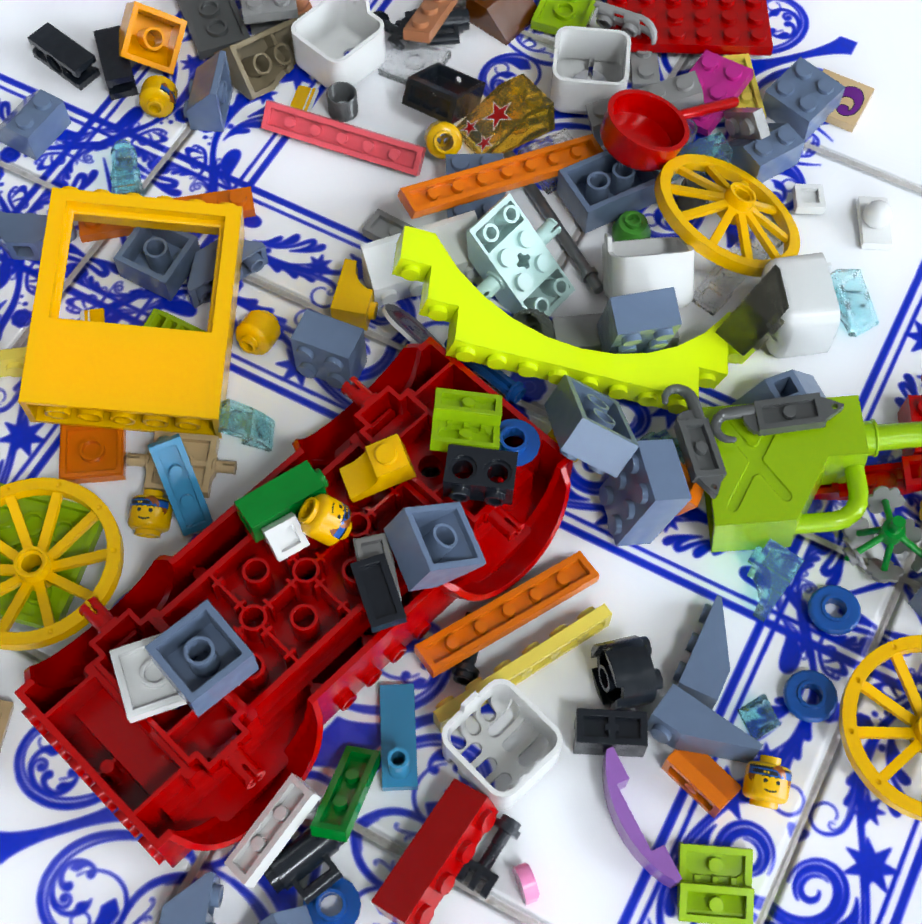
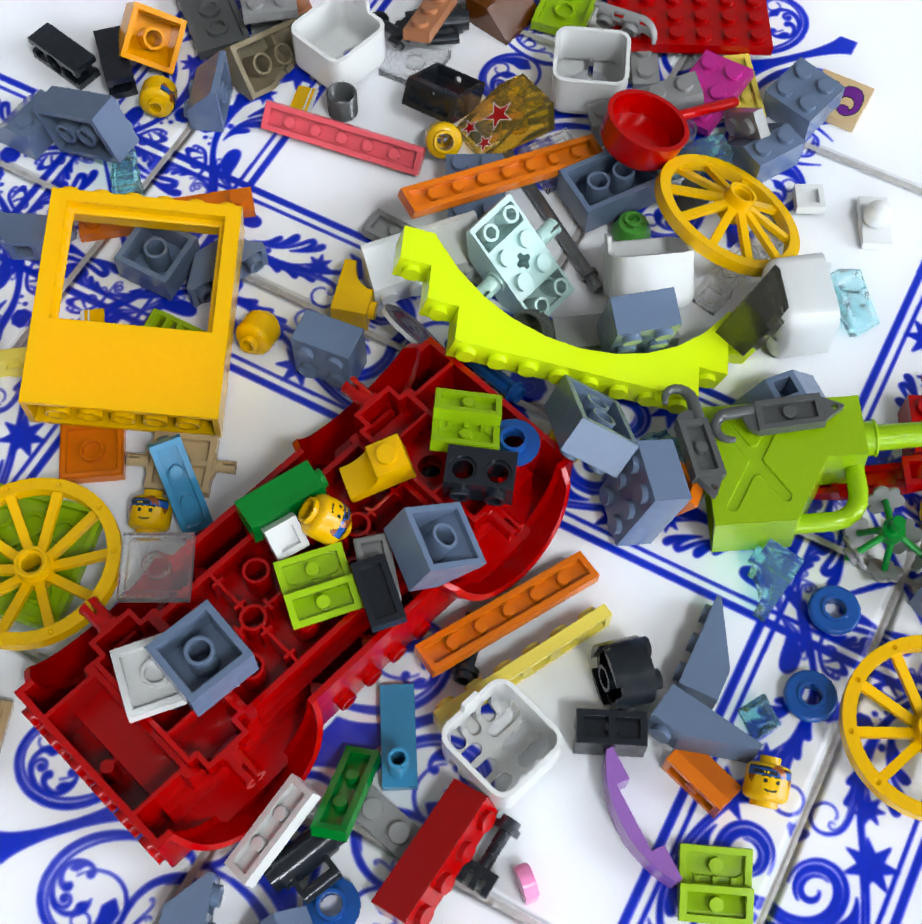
clear light blue slope [218,398,275,452] -> none
none -> sand blue brick [31,85,140,164]
none -> clear tile [116,532,196,603]
none -> lime slope [273,541,363,630]
none -> light grey plate [356,785,420,860]

